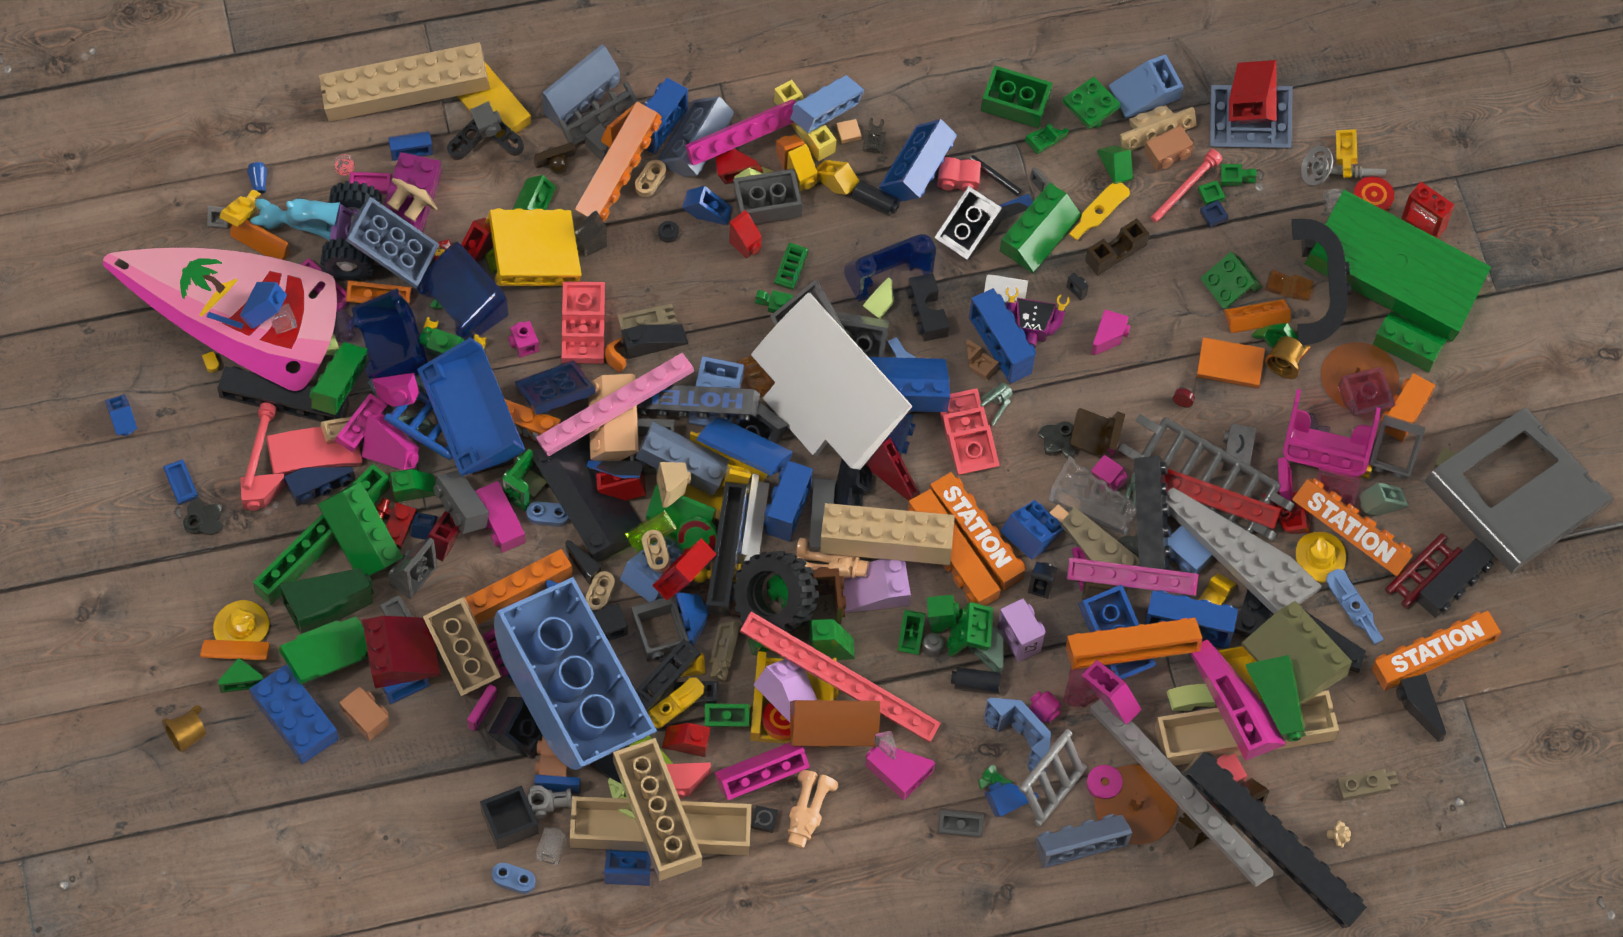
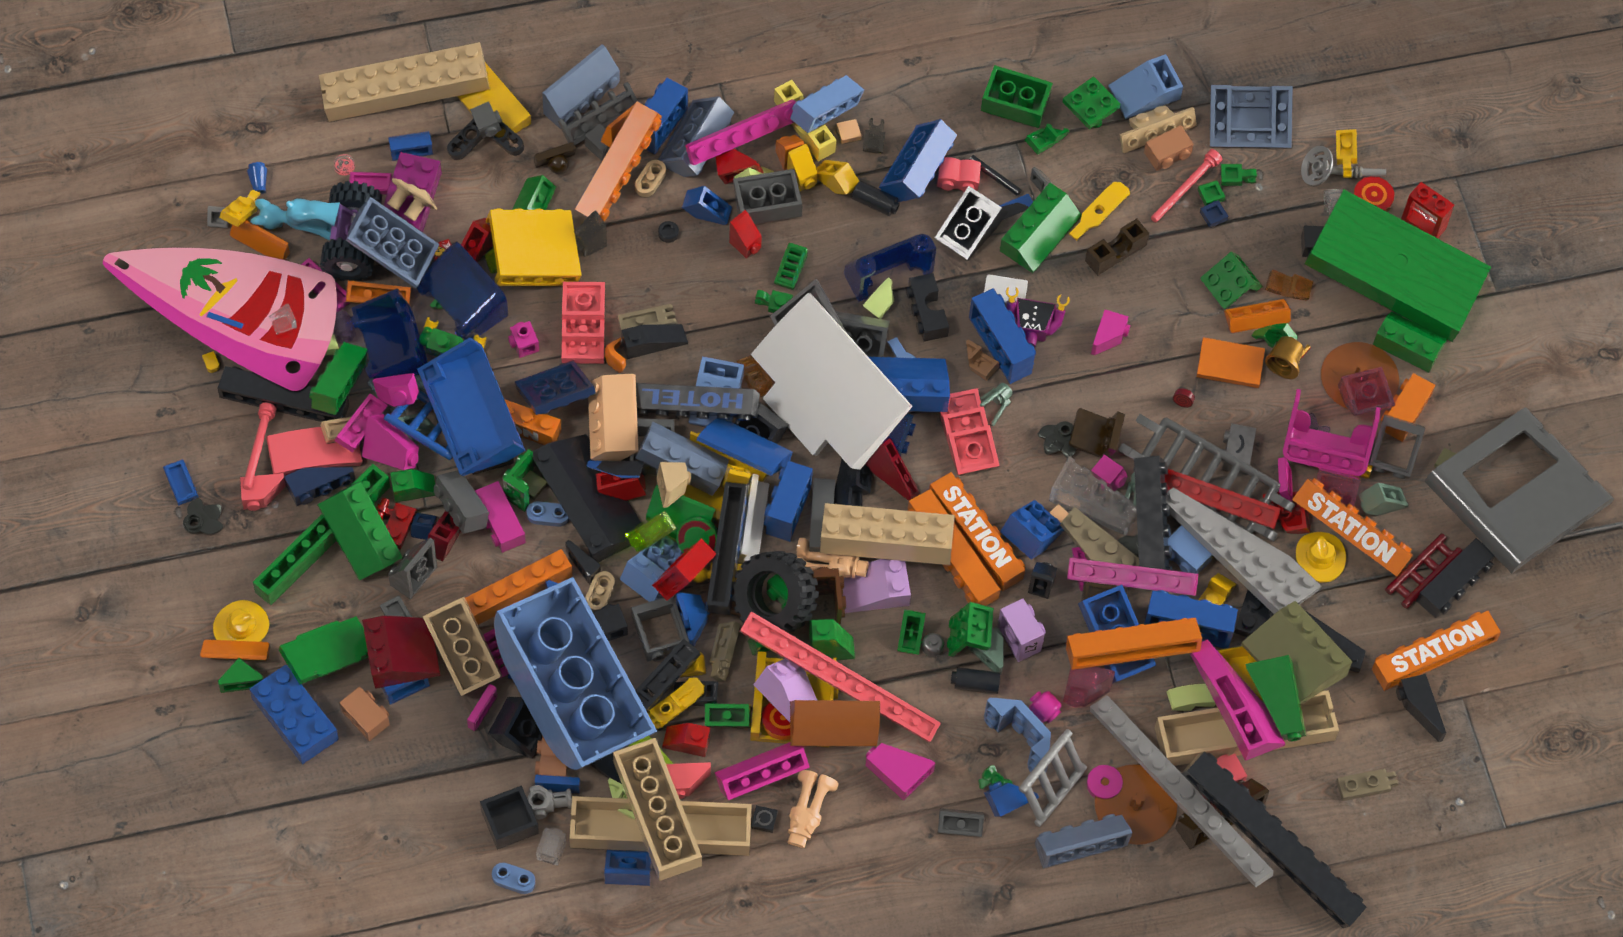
blue slope [104,394,137,436] -> none
pearl gold hat [162,705,206,753] -> none
blue slope [240,282,287,328] -> none
dark green slope [279,568,374,634] -> none
bright pink plate [536,353,694,457] -> none
tan plate [642,530,671,572] -> none
clear slope [874,731,897,760] -> none
green slope [927,595,960,634] -> none
black plate [1066,273,1089,301] -> none
dark pink slope [1082,660,1142,725] -> none
green slope [1097,145,1133,184] -> none
red slope [1229,60,1277,124] -> none
black arch [1291,218,1351,345] -> none
medium blue piece [1326,569,1384,645] -> none
tan plant [1327,821,1351,848] -> none

